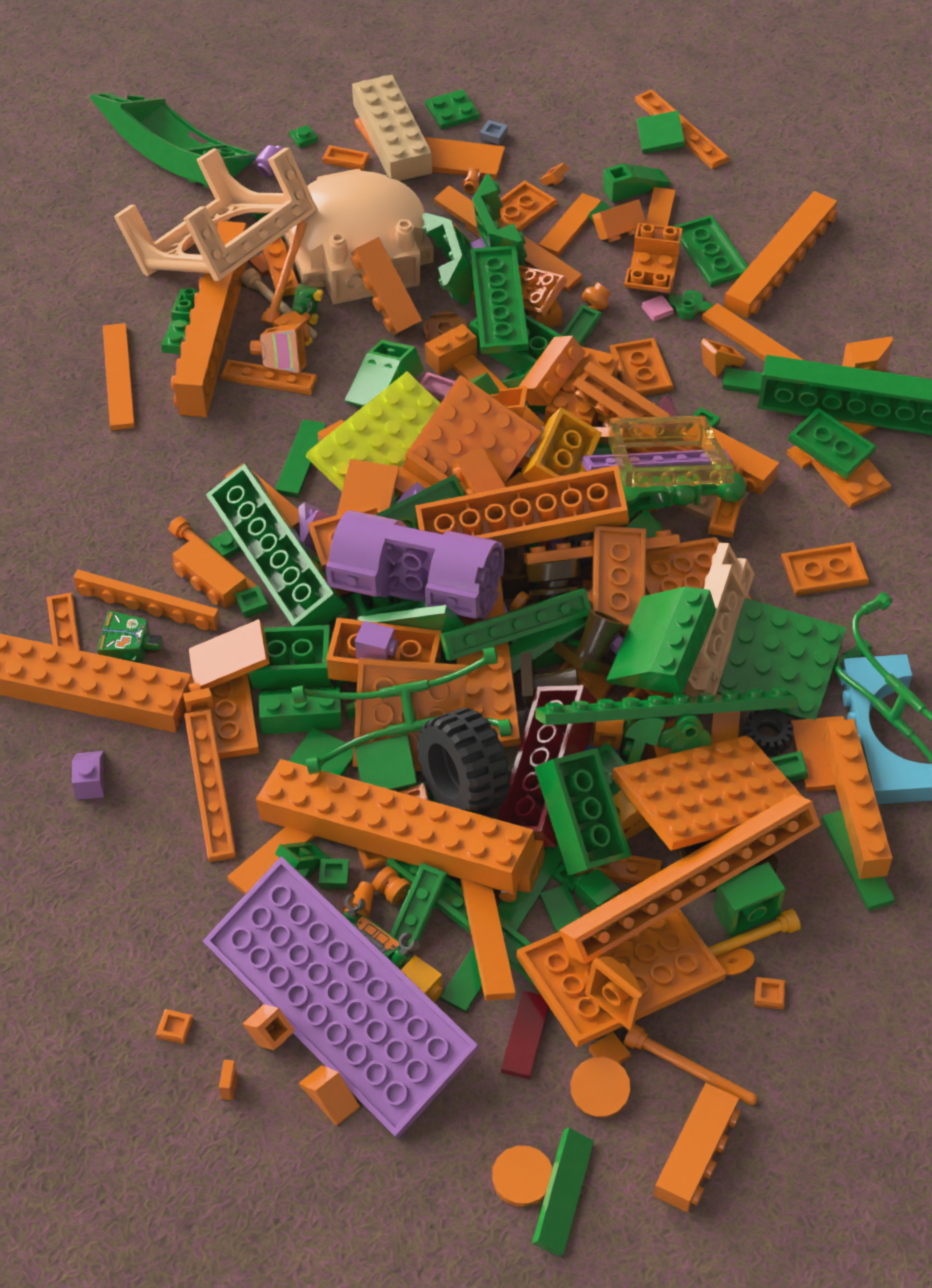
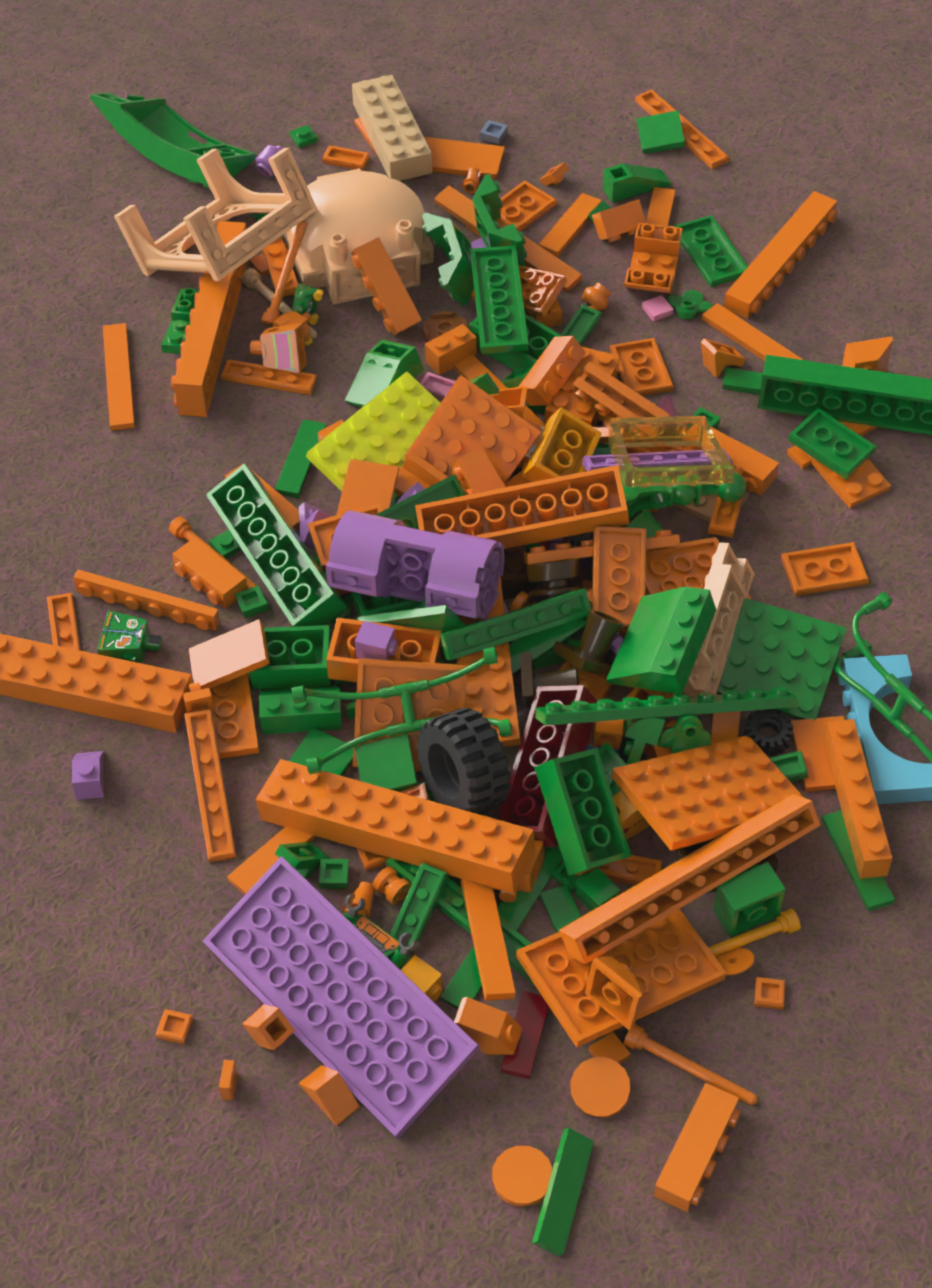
green plate [424,89,480,130] -> none
none -> orange slope [454,997,523,1055]

